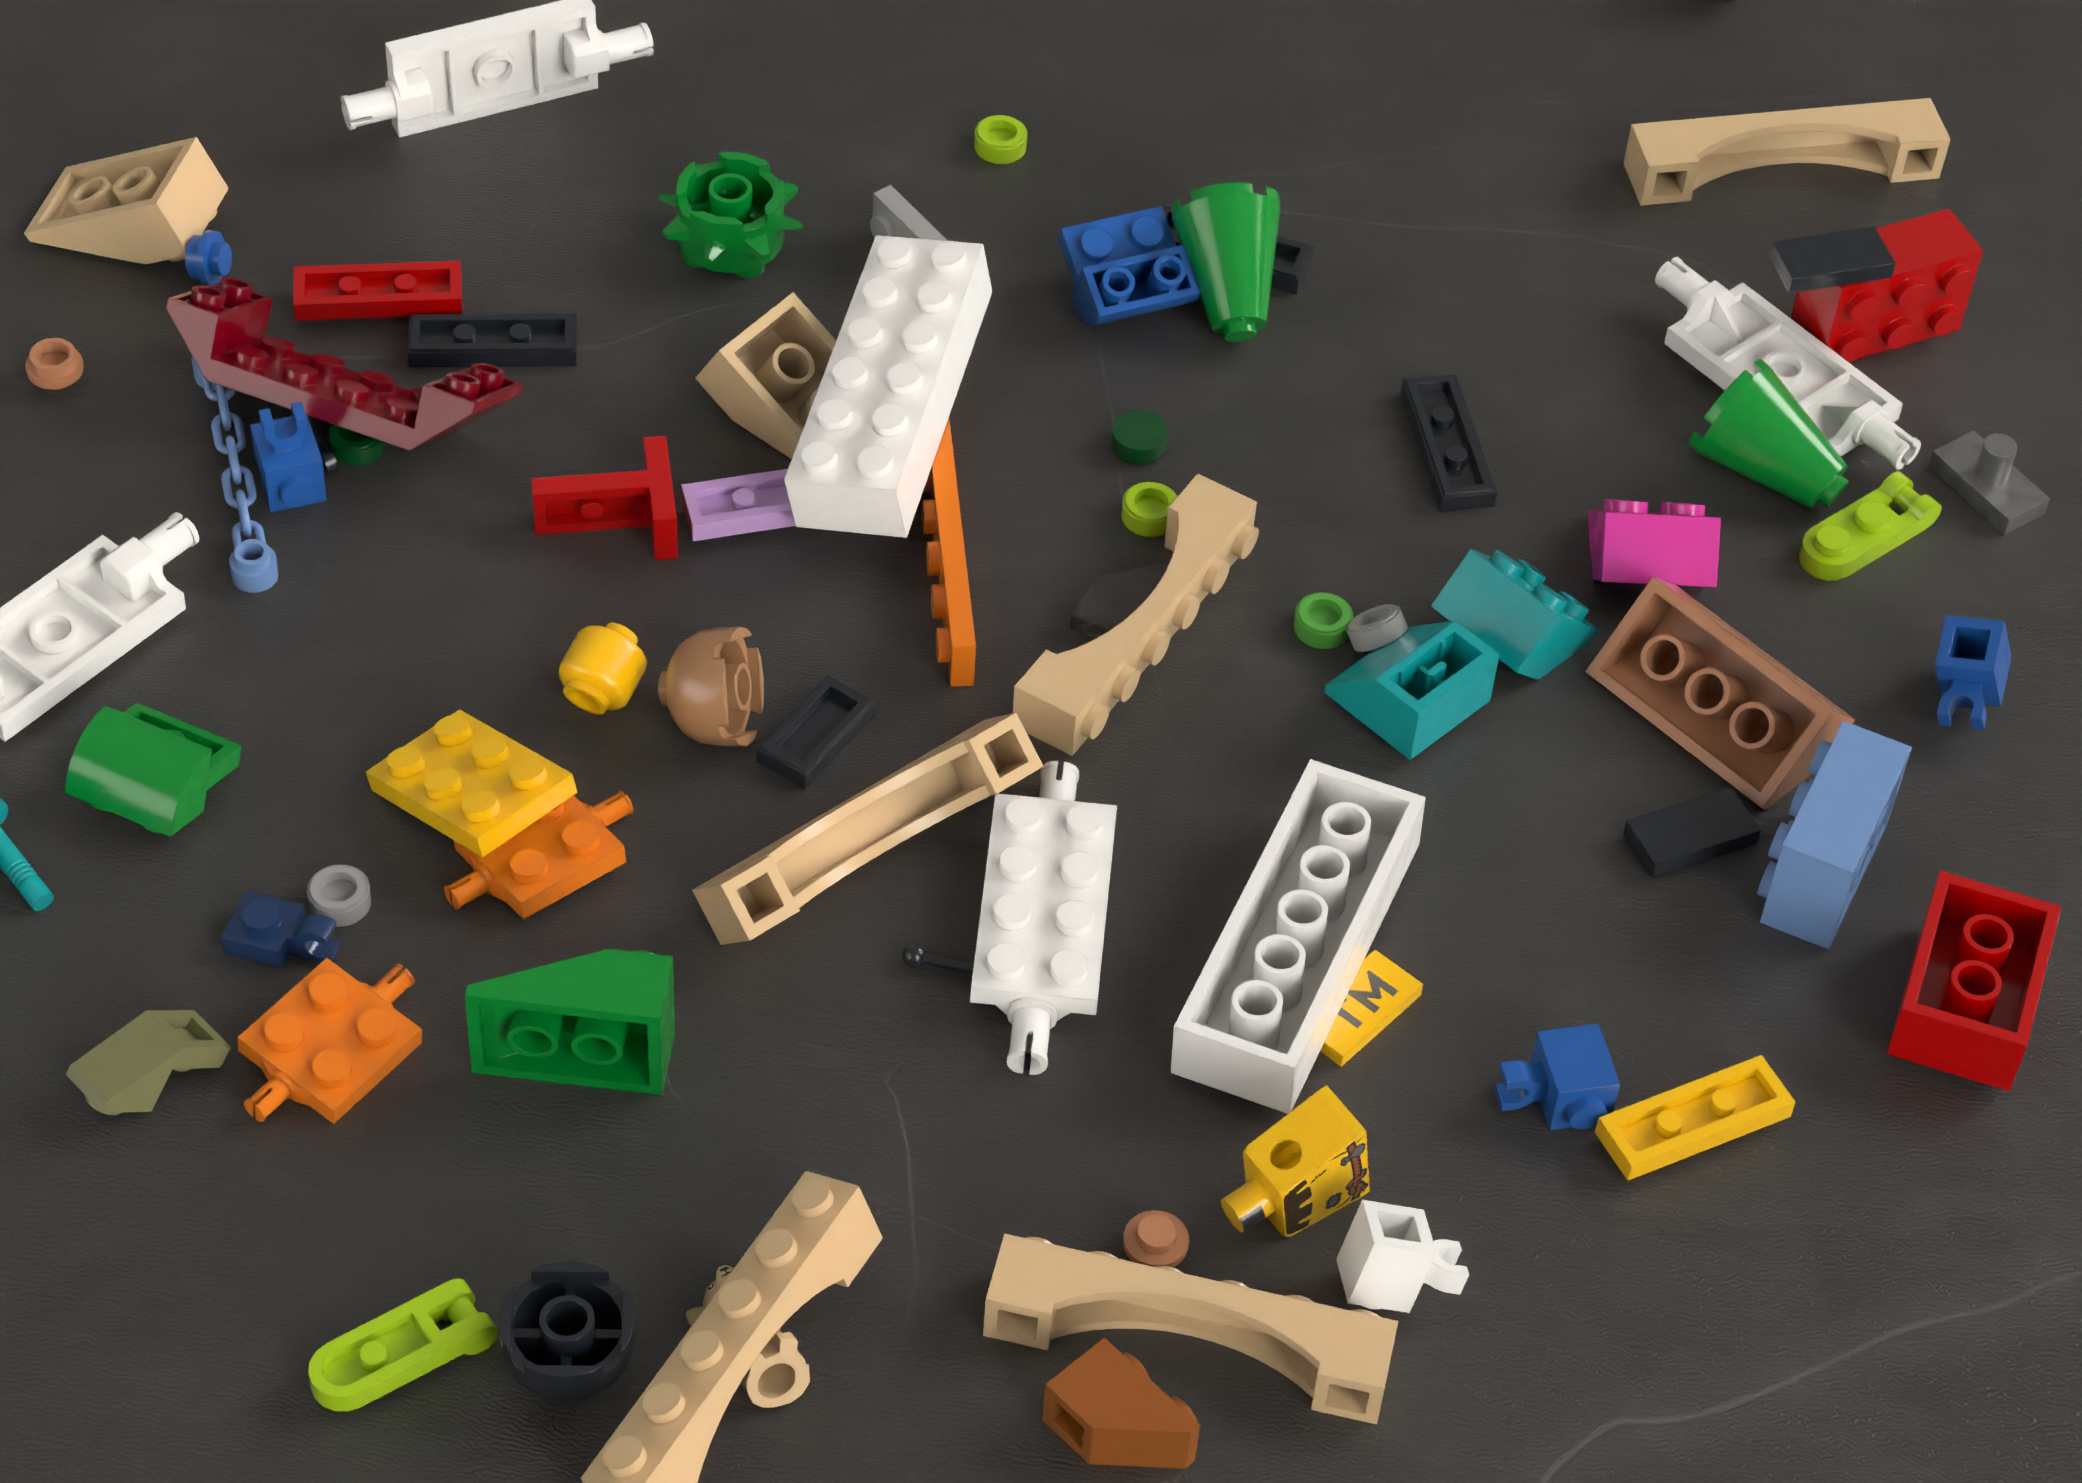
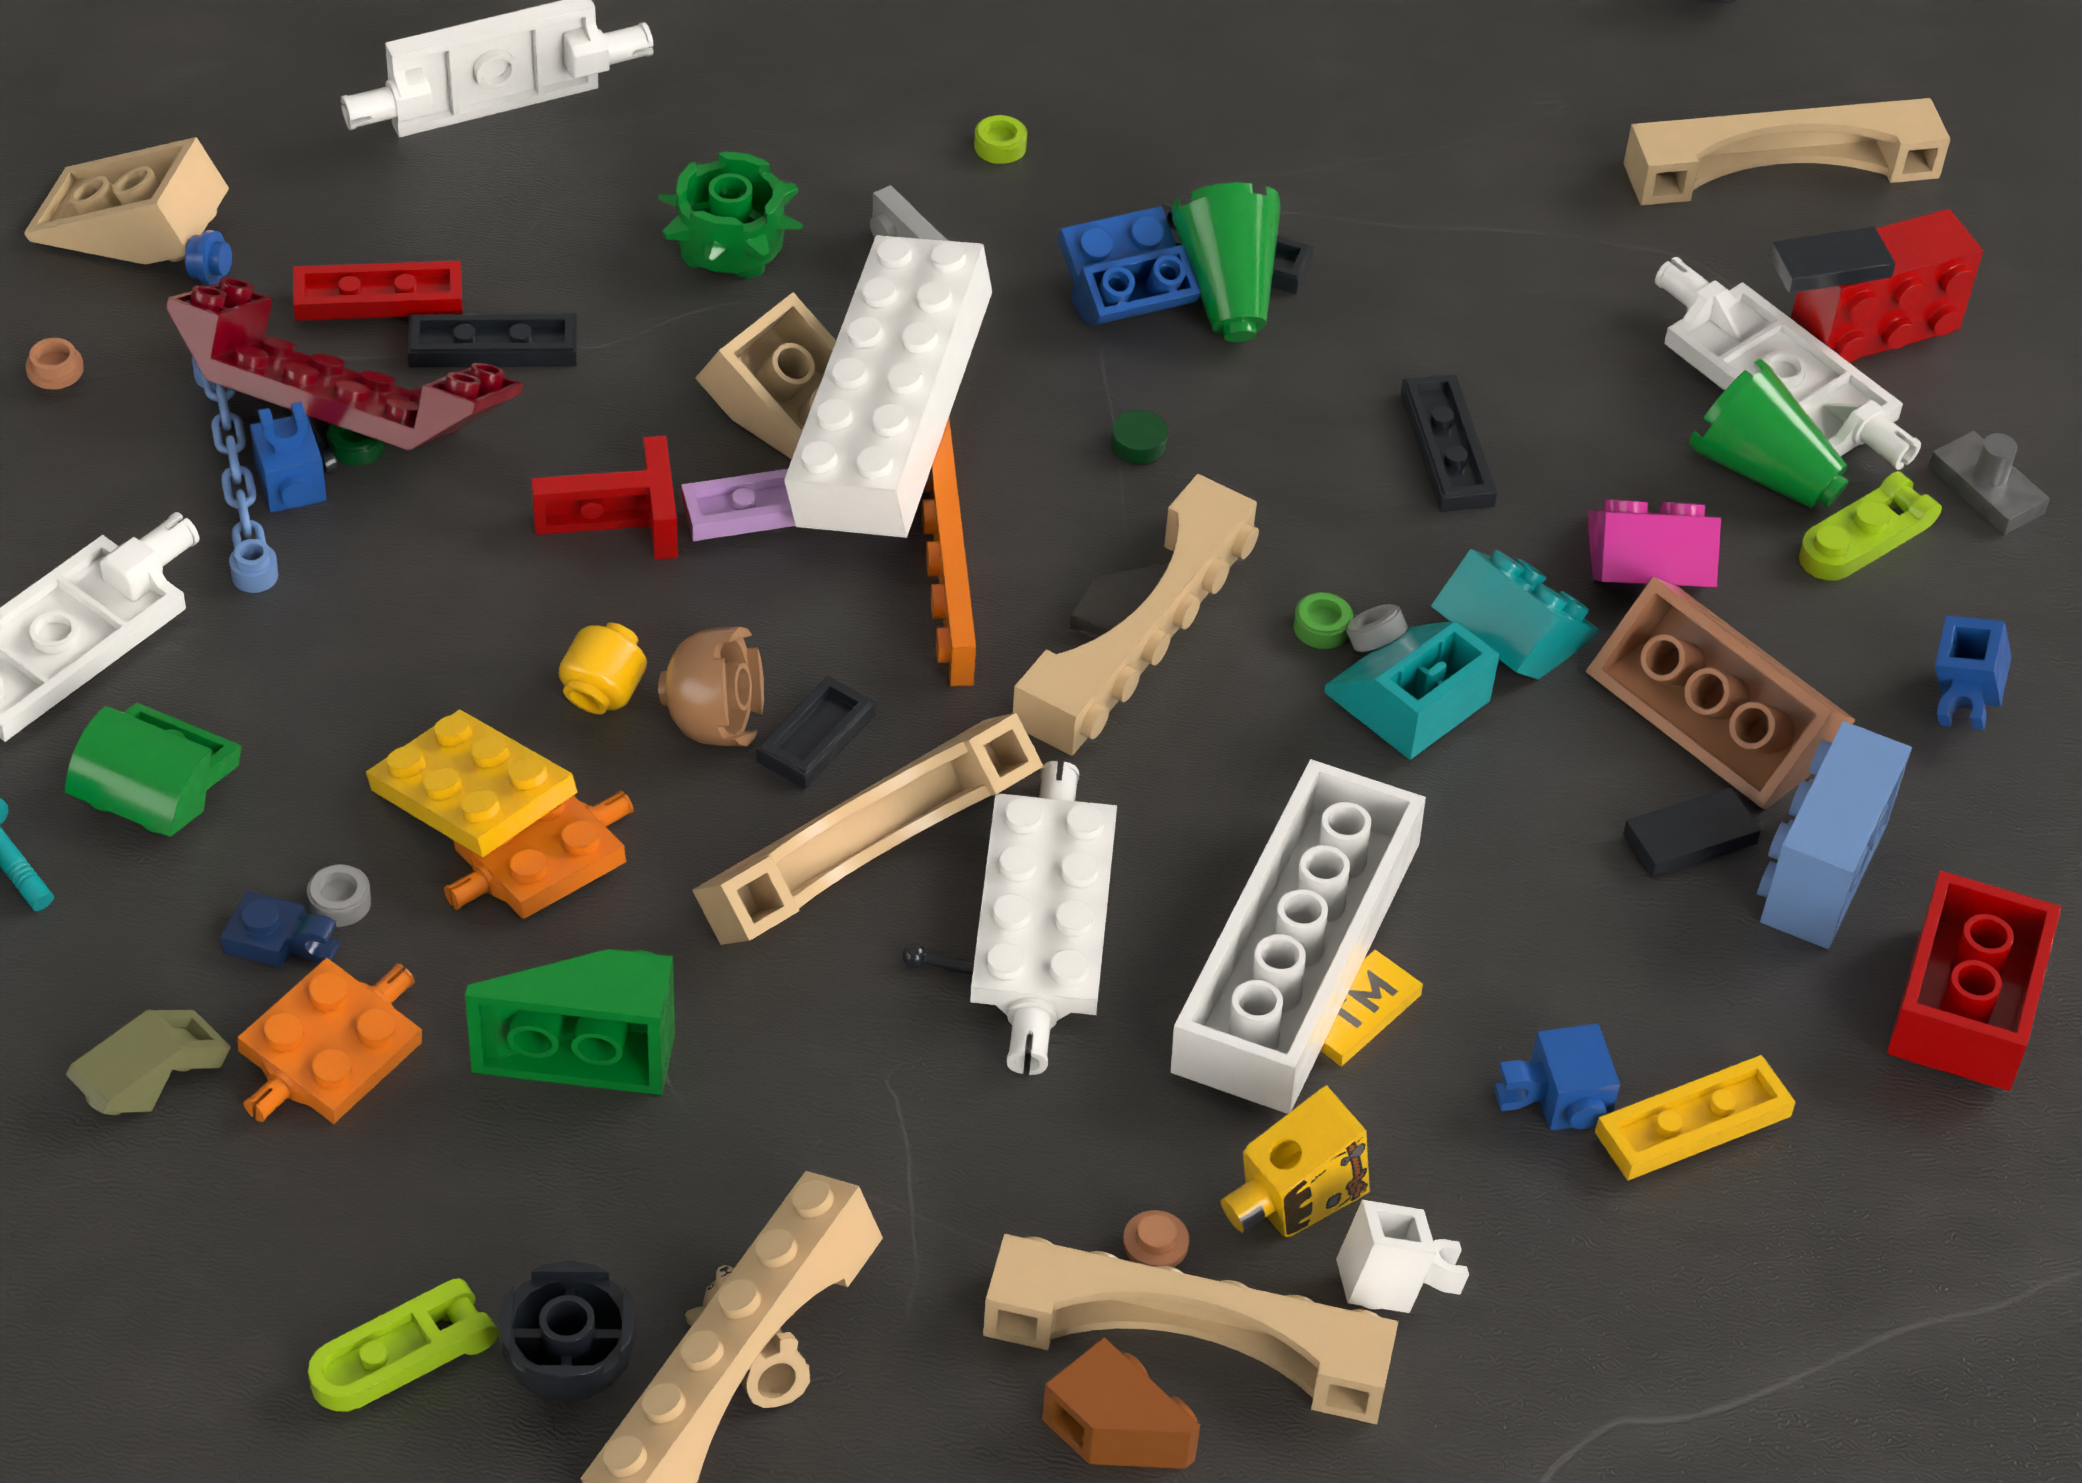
lime tile [1121,482,1177,537] -> none

